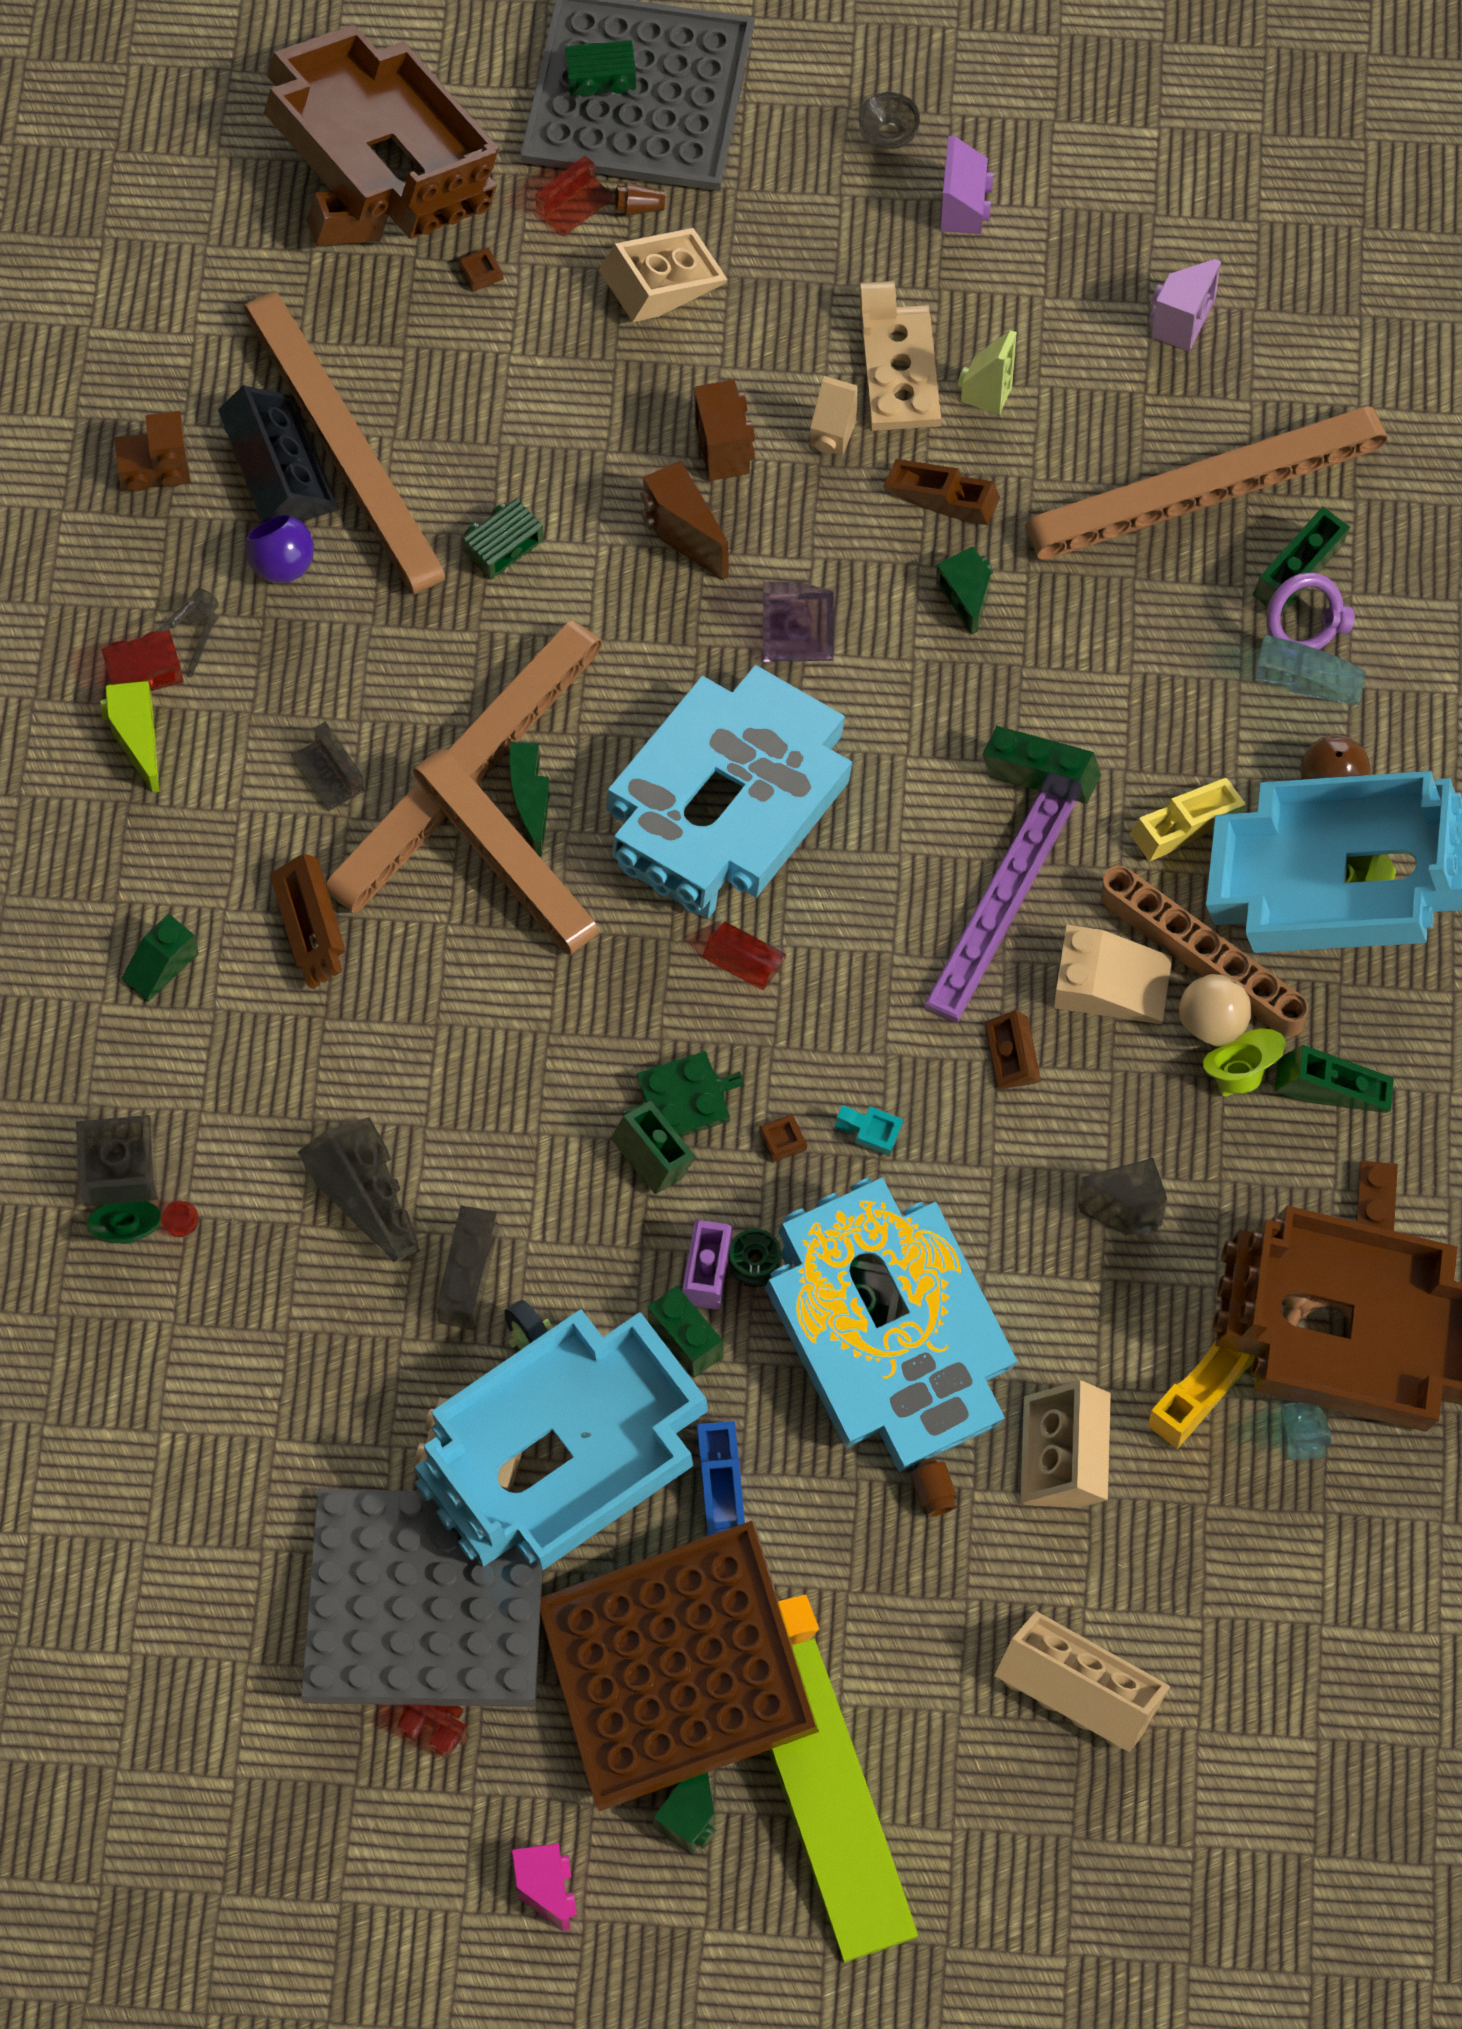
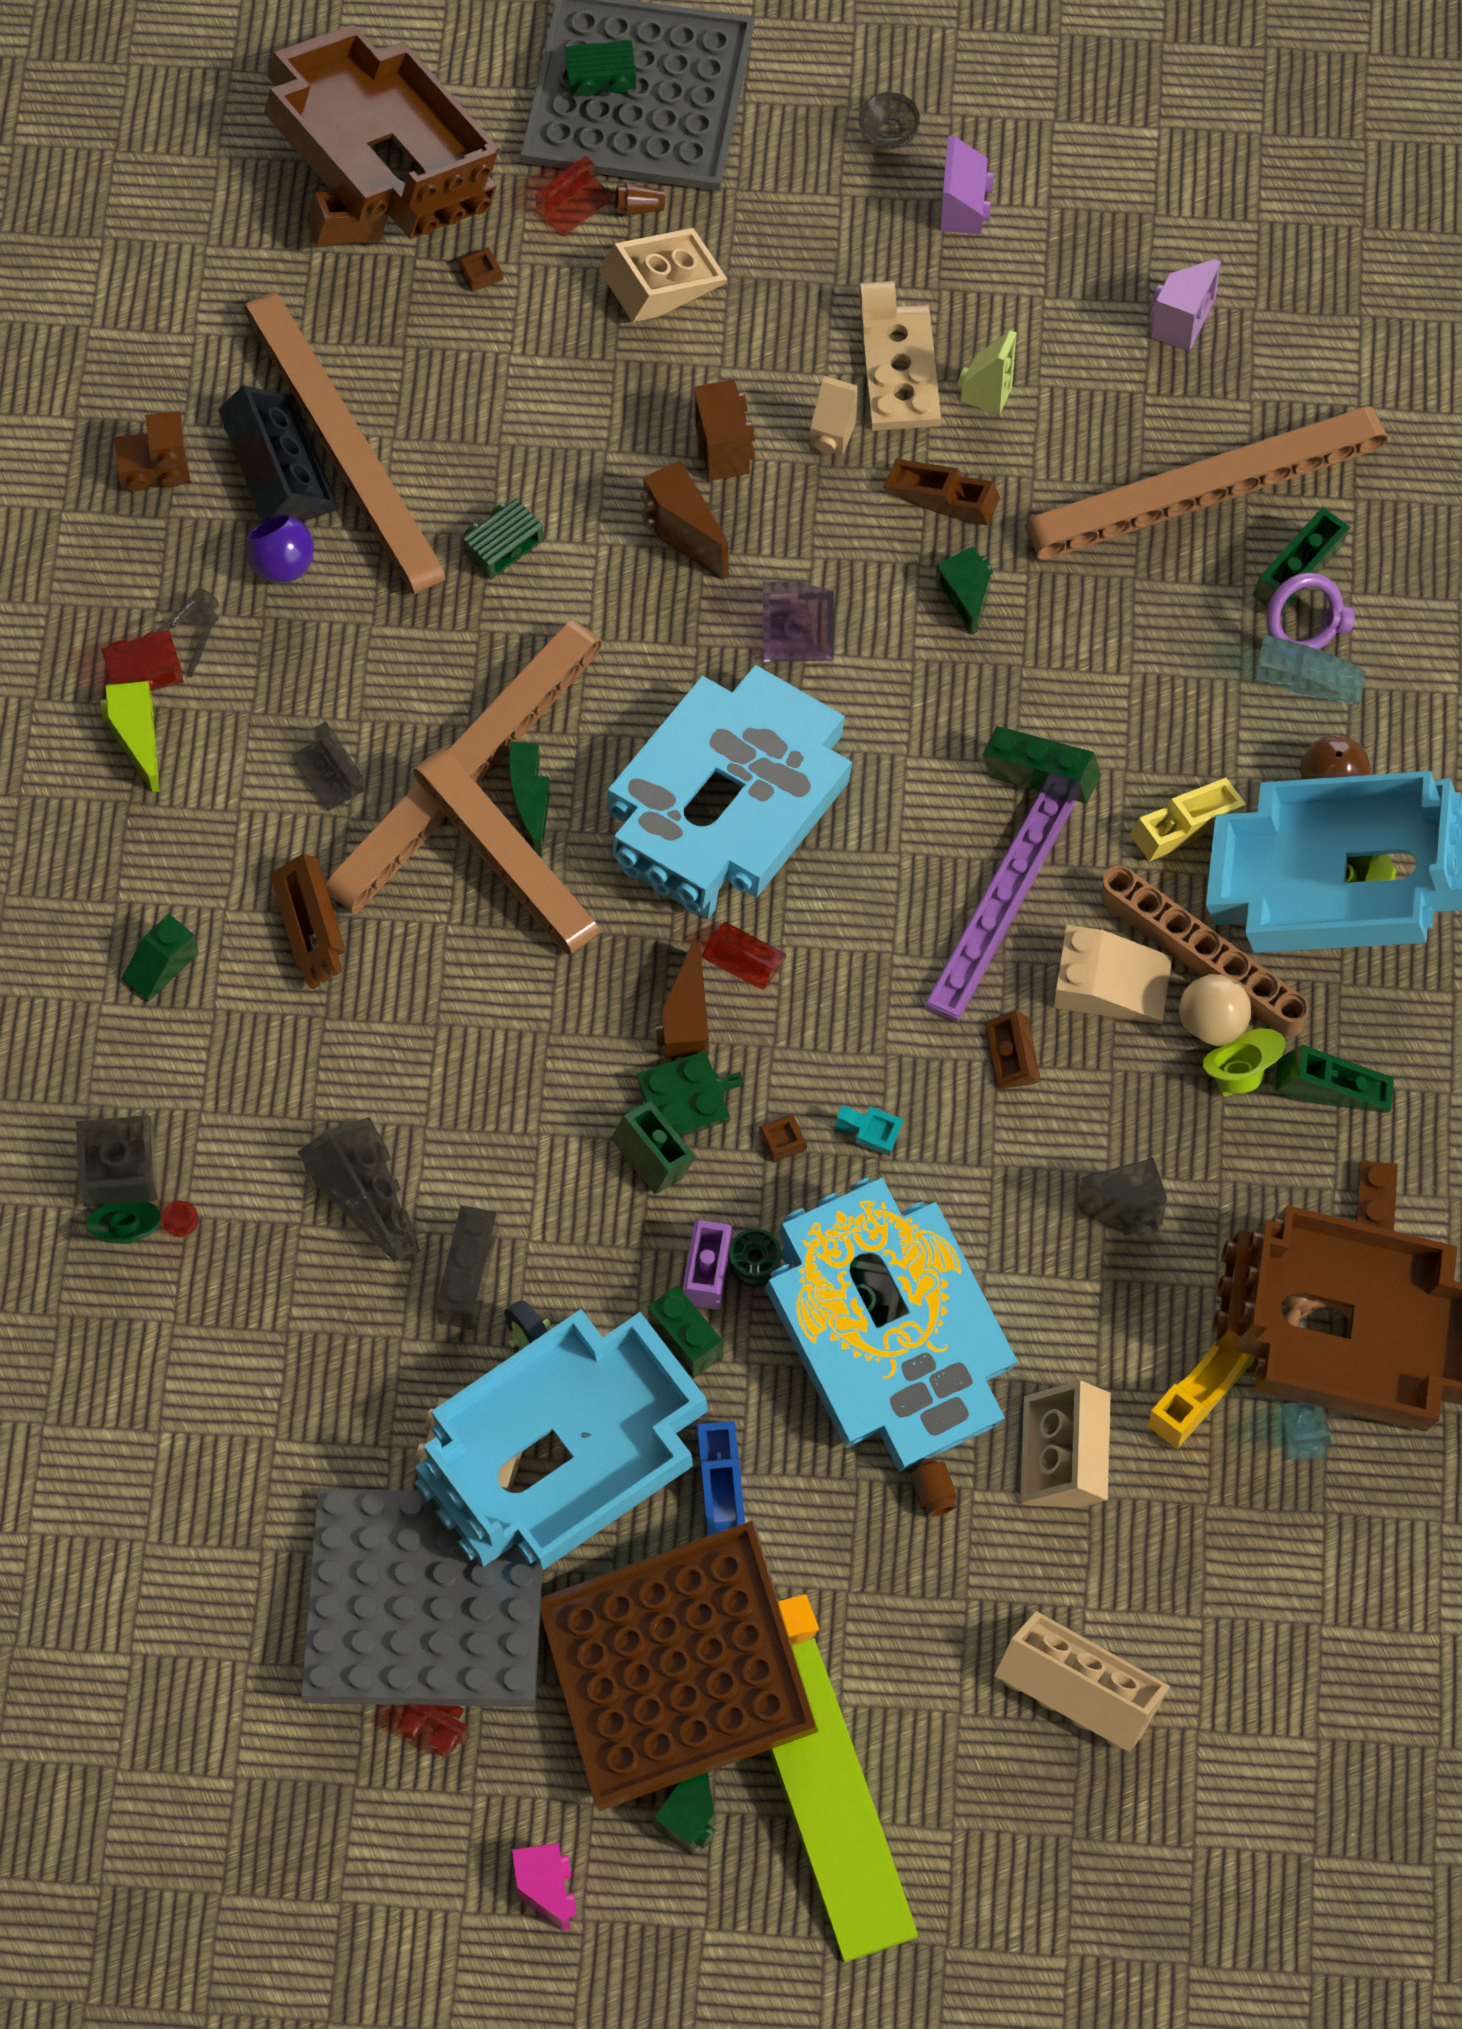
none -> reddish brown slope [656,941,709,1058]

